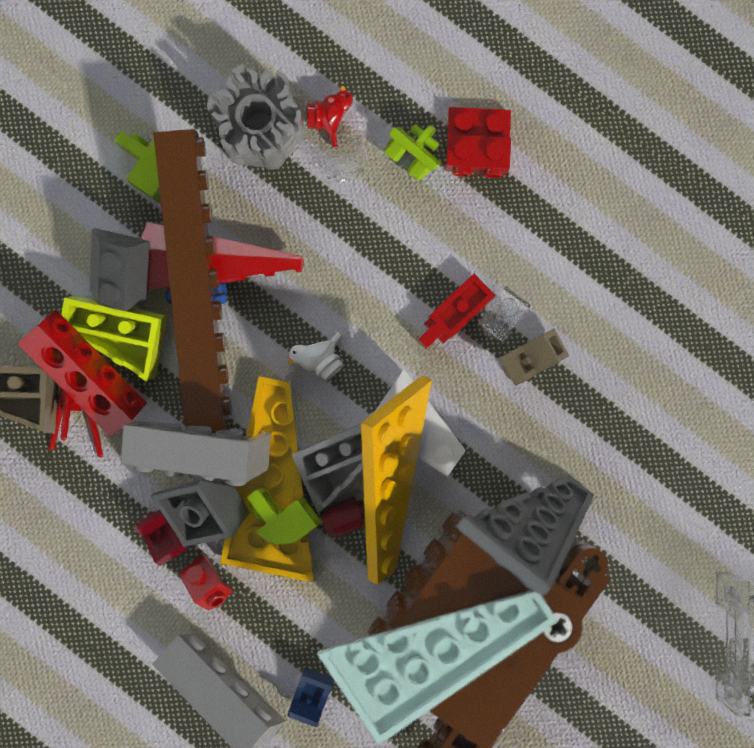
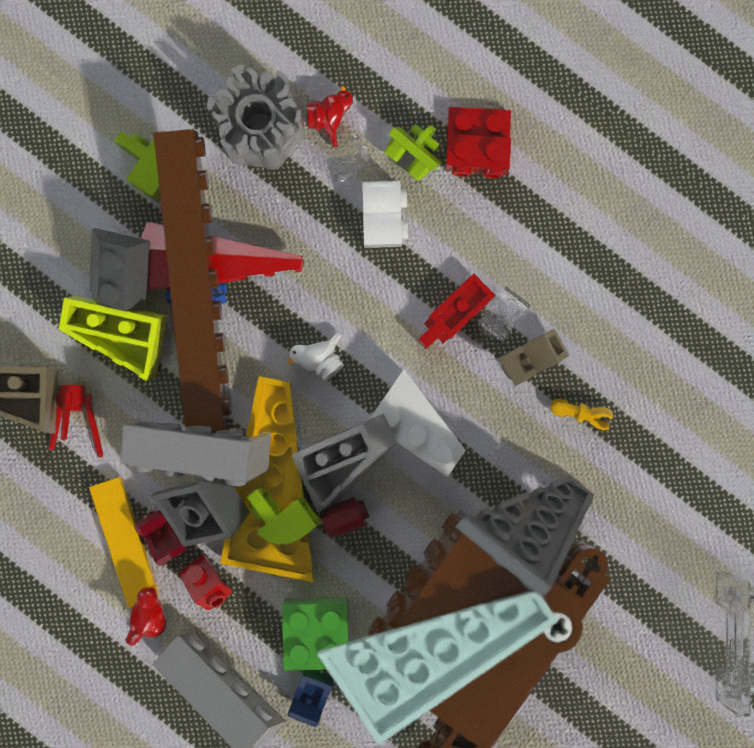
red brick [17,309,147,437] -> none
yellow wing [361,376,432,585] -> none
none -> yellow tile [89,476,161,608]
none -> red animal [125,585,166,646]
none -> bright green brick [282,597,349,671]
none -> white brick [362,181,408,248]
none -> yellow piece [550,399,613,430]

